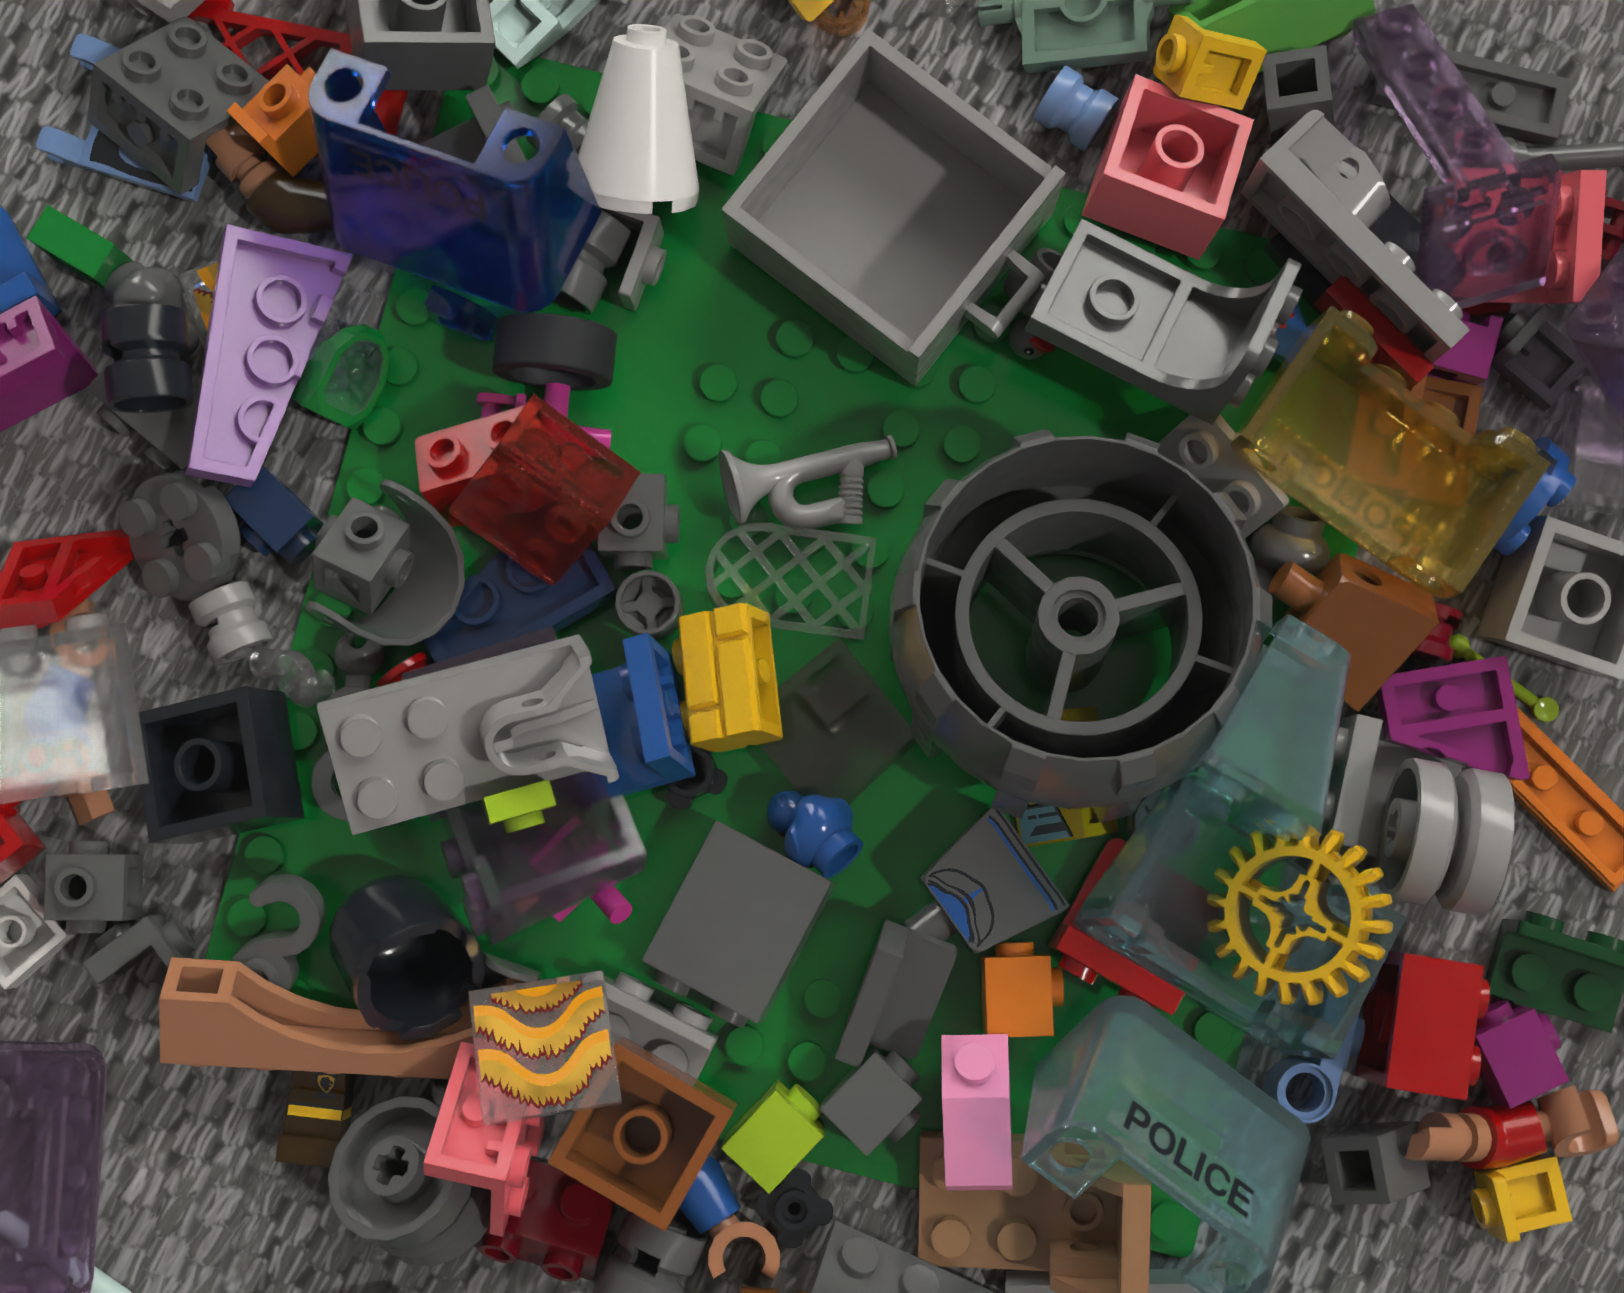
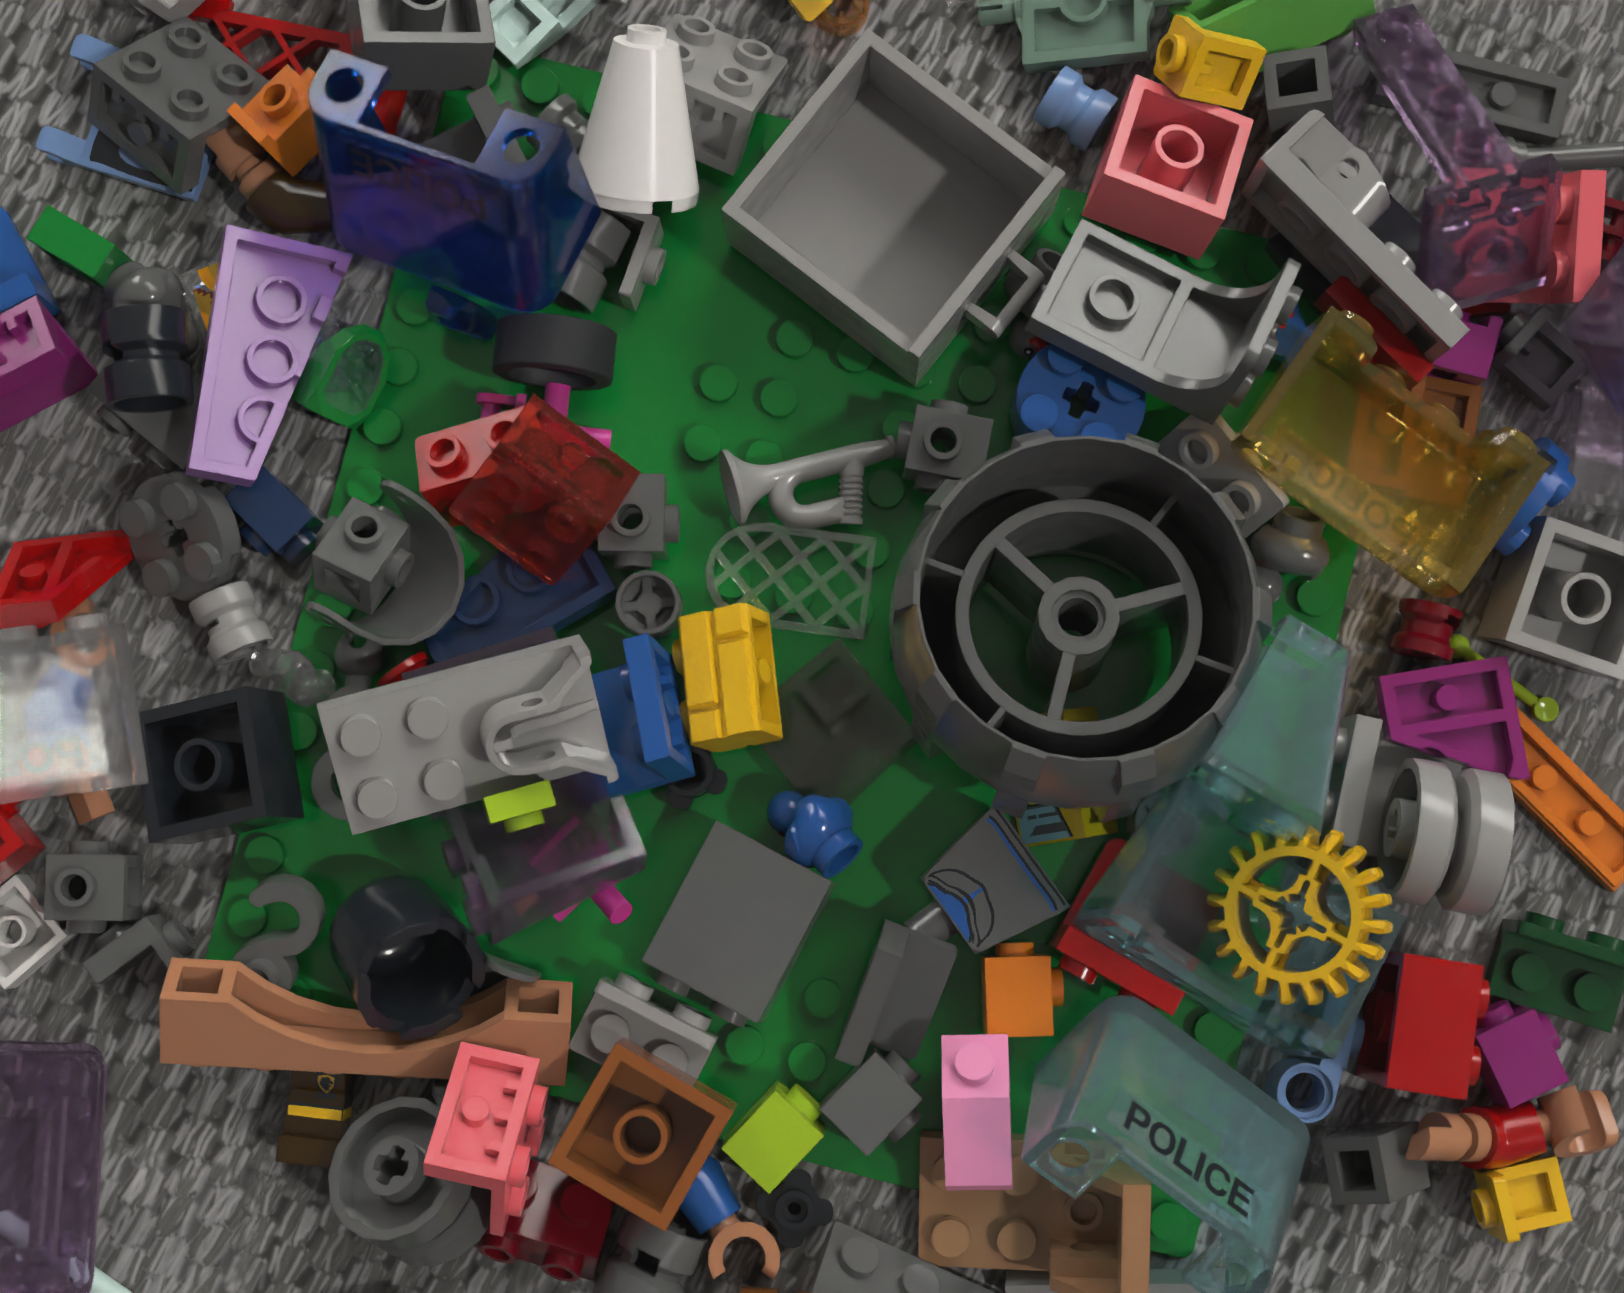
slope [468,971,622,1126] -> none
dark orange torso [1268,553,1439,712] -> none
none -> dark grey brick [893,399,994,495]
none -> blue brick [1010,344,1146,441]

